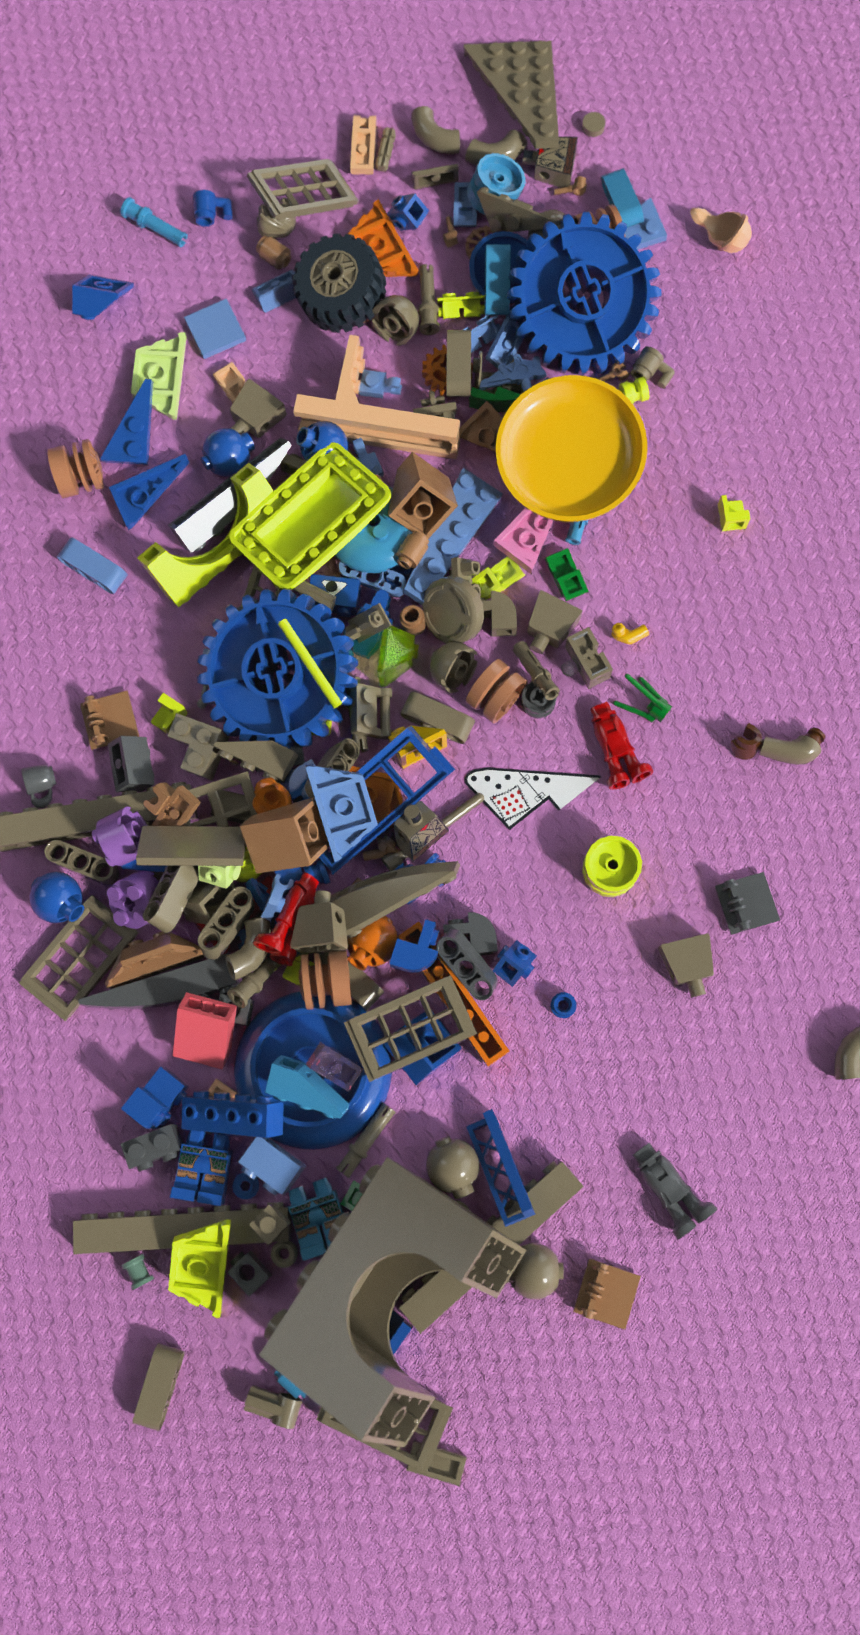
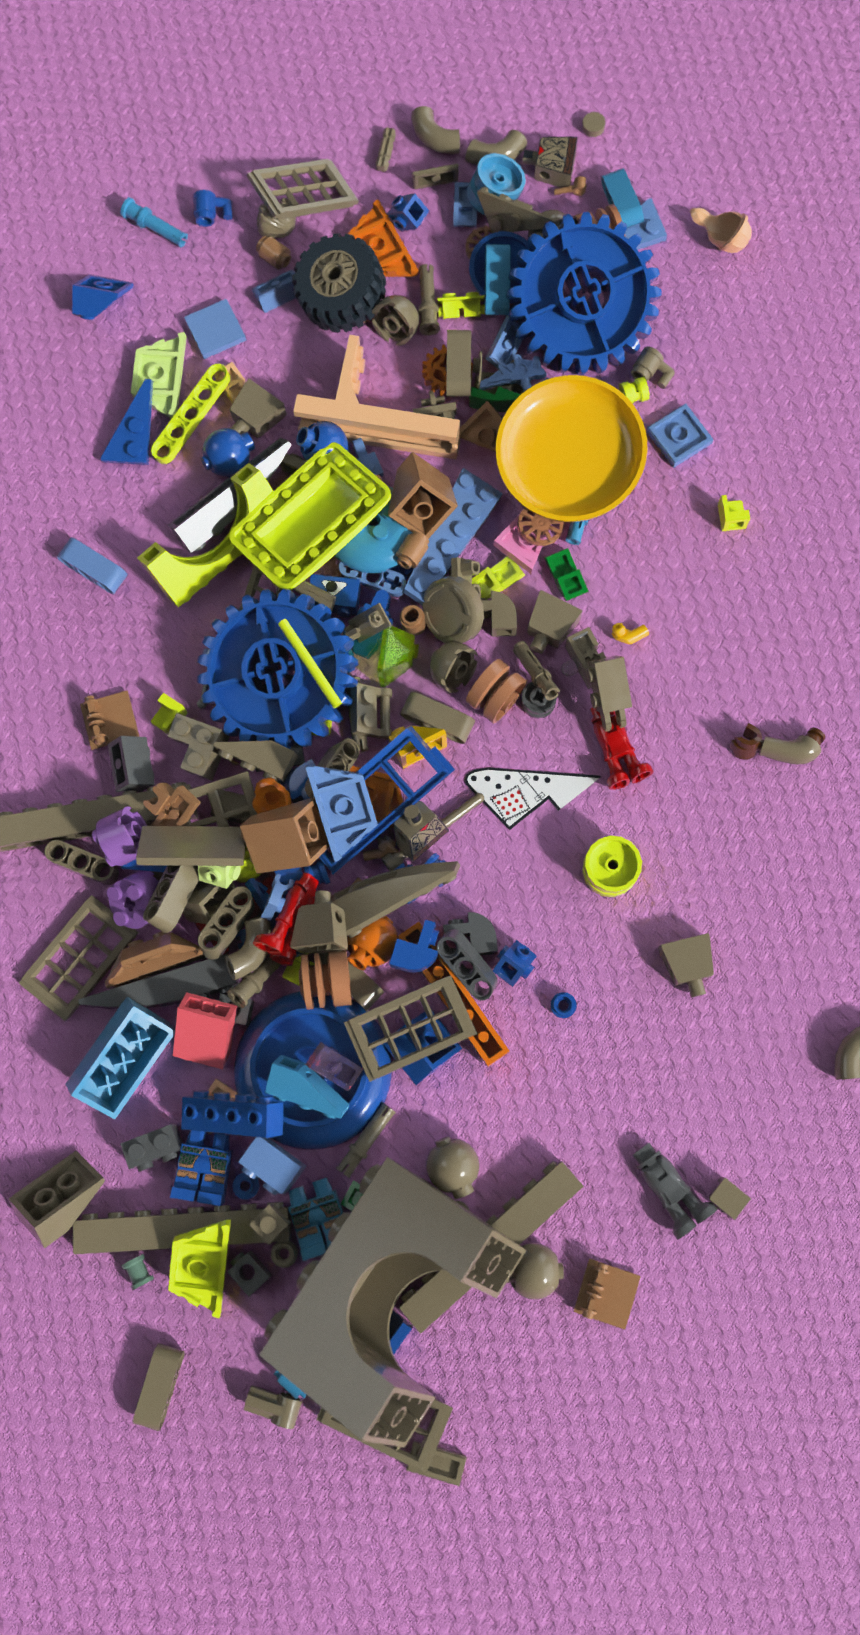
dark grey piece [21,765,57,808] -> none
blue brick [29,872,84,923] -> none
nougat wheel [47,439,104,498] -> none
blue wing [109,454,190,530] -> none
blue brick [121,1066,189,1129] -> none
light nougat plate [350,115,377,175] -> none
medium blue plate [359,370,402,399] -> none
medium nougat hand [443,216,458,248] -> none
medium blue hinge [463,315,501,353] -> none
dark tan wing [464,40,559,149] -> none
blue fence [466,1109,535,1227] -> none
medium nougat hand [597,363,629,382] -> none
green plant [613,674,672,723] -> none
dark grey hinge [715,872,780,935] -> none
none -> dark tan slope [8,1151,105,1248]
none -> dark azure brick [65,997,175,1120]
none -> neon yellow beam [151,364,230,464]
none -> nougat wheel [517,508,564,546]
none -> dark tan hinge [586,655,632,732]
none -> medium blue tile [646,404,714,468]
none -> dark tan panel [709,1177,751,1220]

